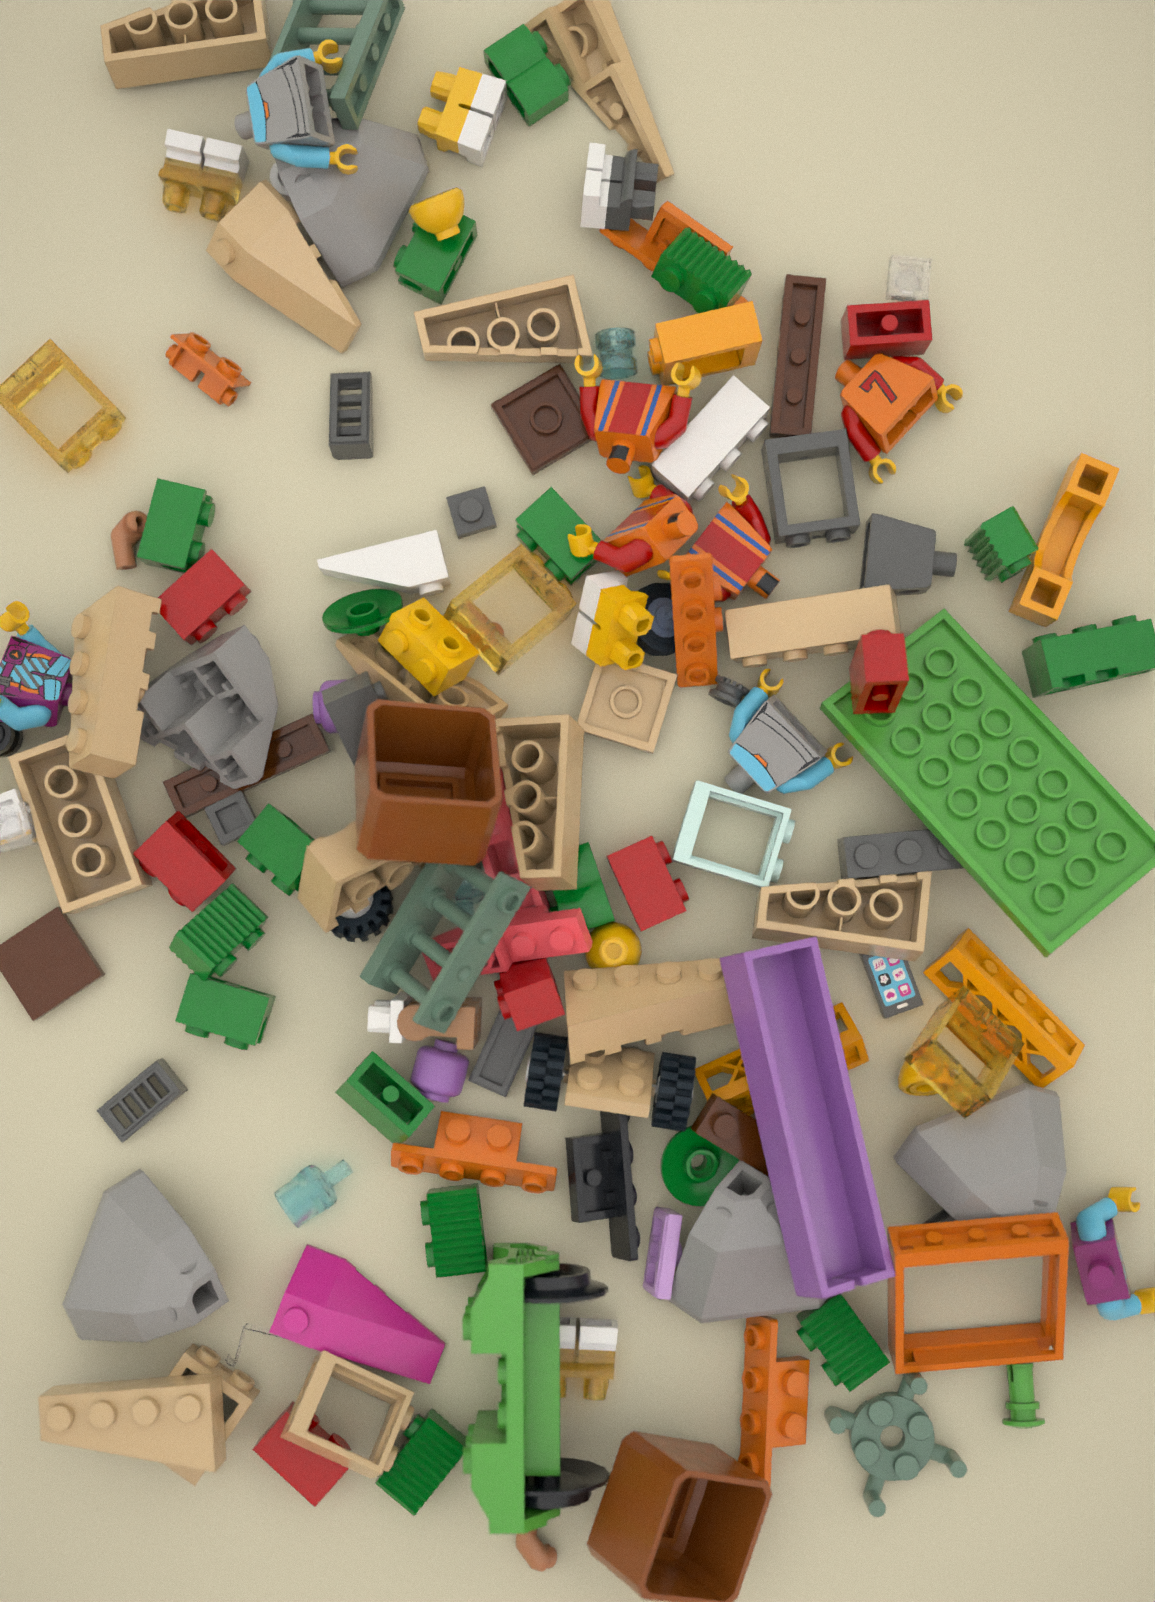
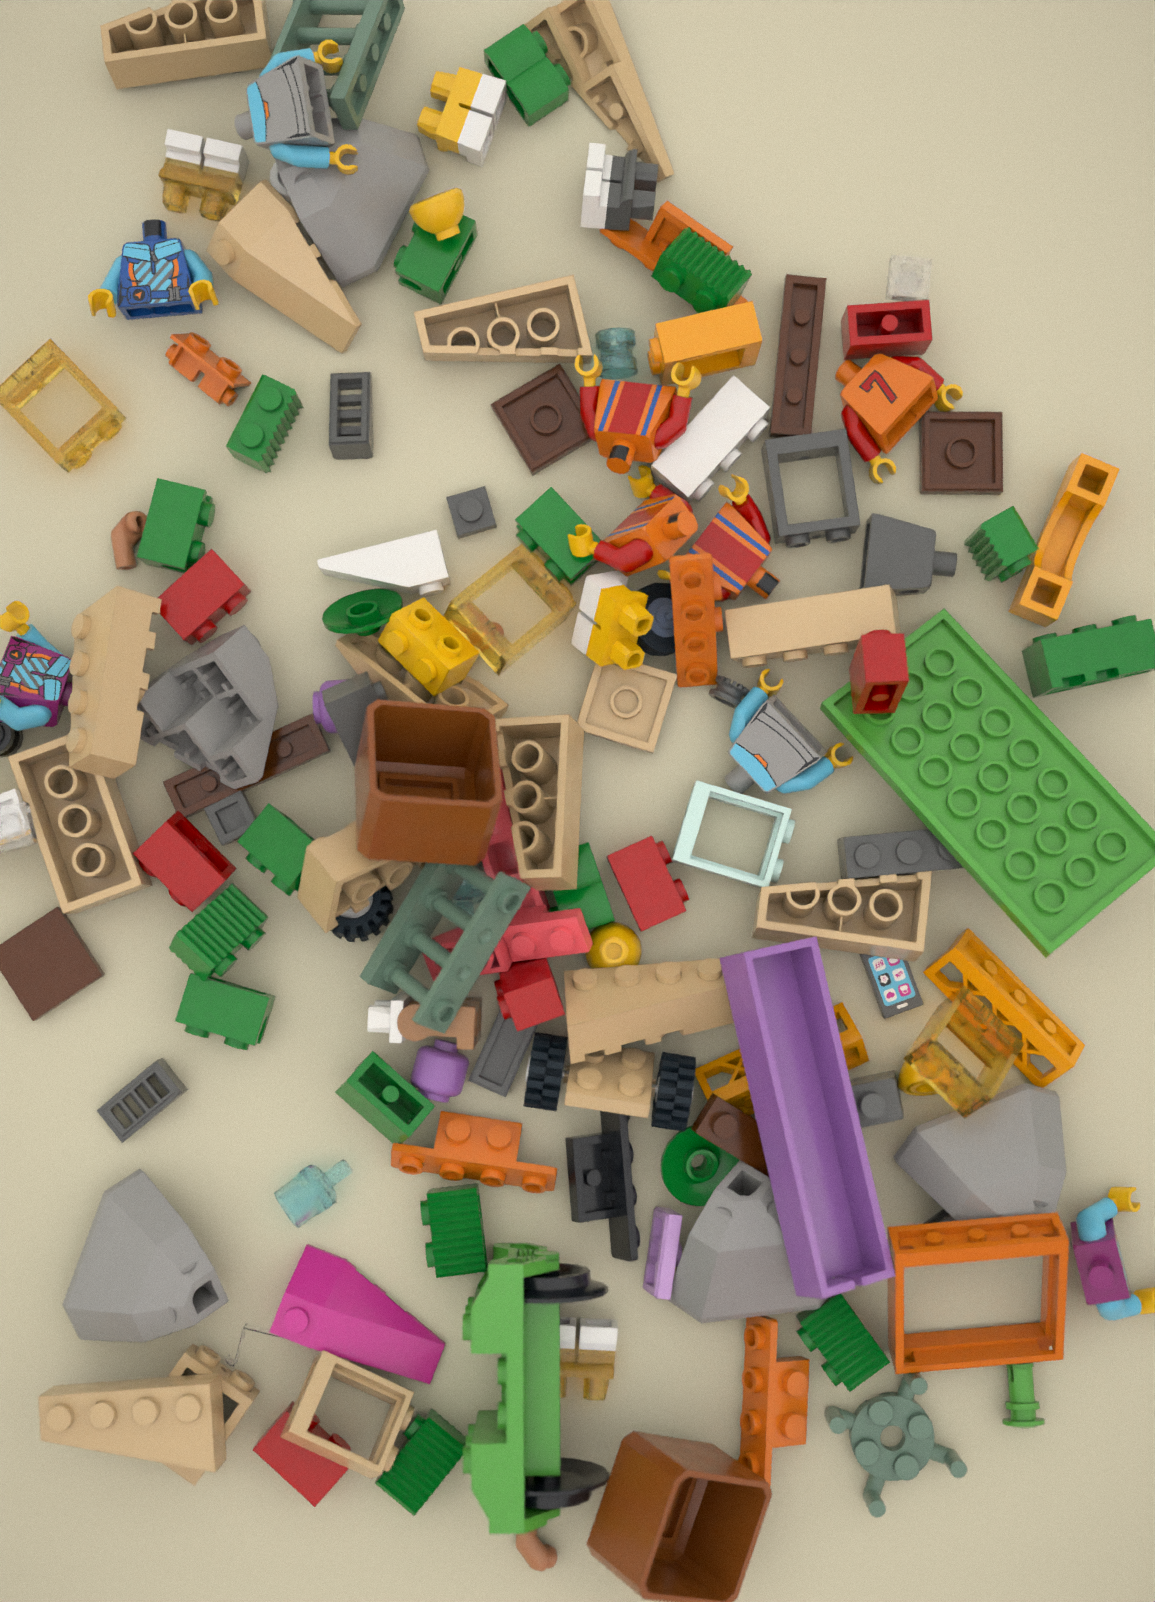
none -> torso [88,219,219,320]
none -> green brick [226,374,303,473]
none -> dark grey torso [850,1070,904,1128]
none -> reddish brown tile [919,411,1003,495]

